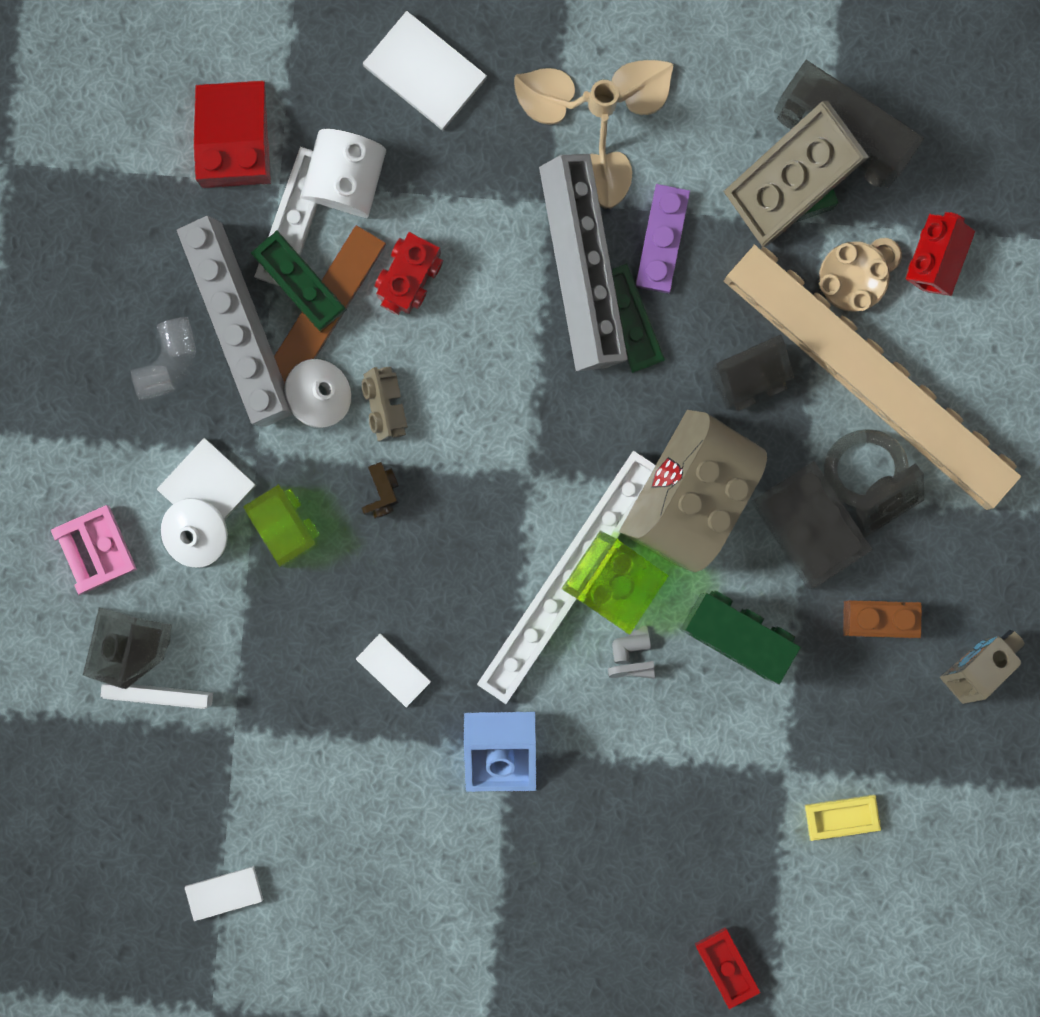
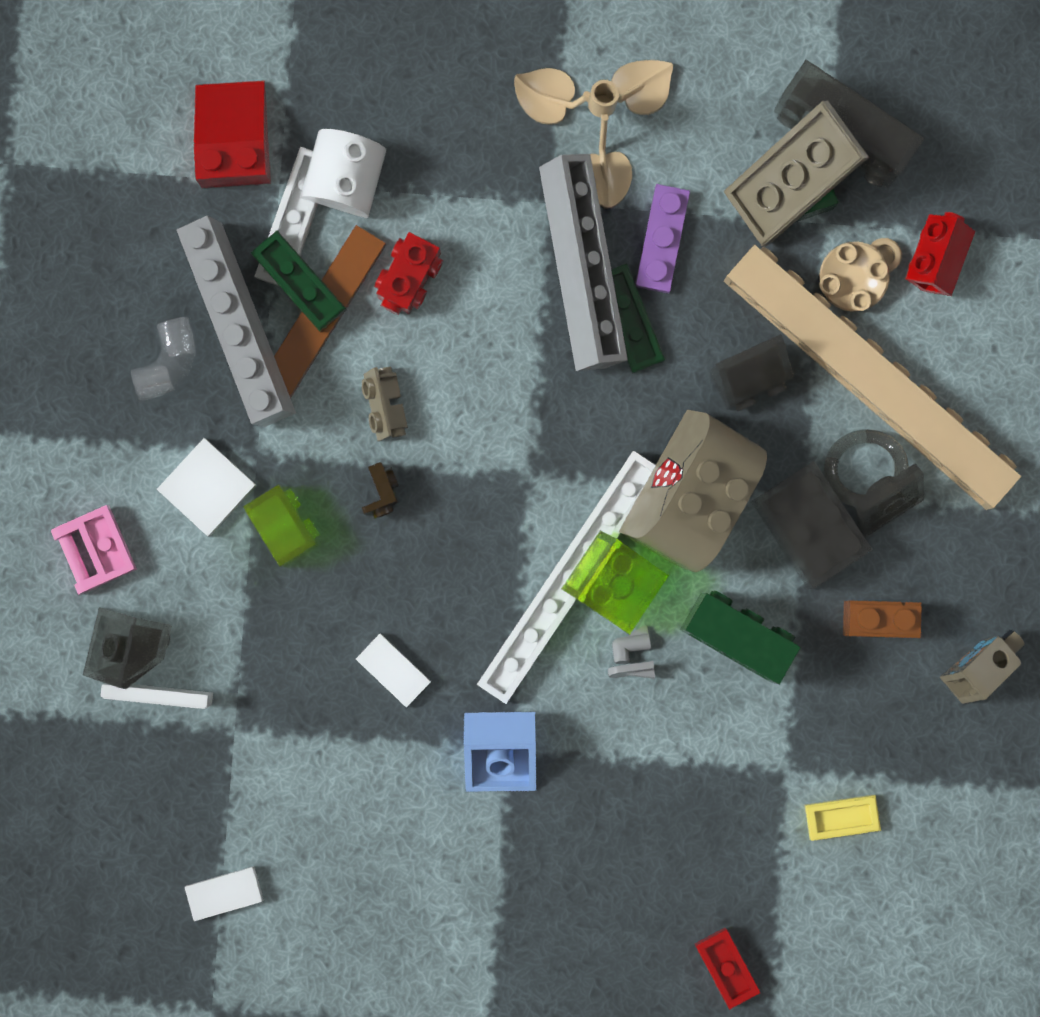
white dish [161,498,228,568] -> none
white dish [284,359,351,428] -> none
white tile [363,11,487,131] -> none

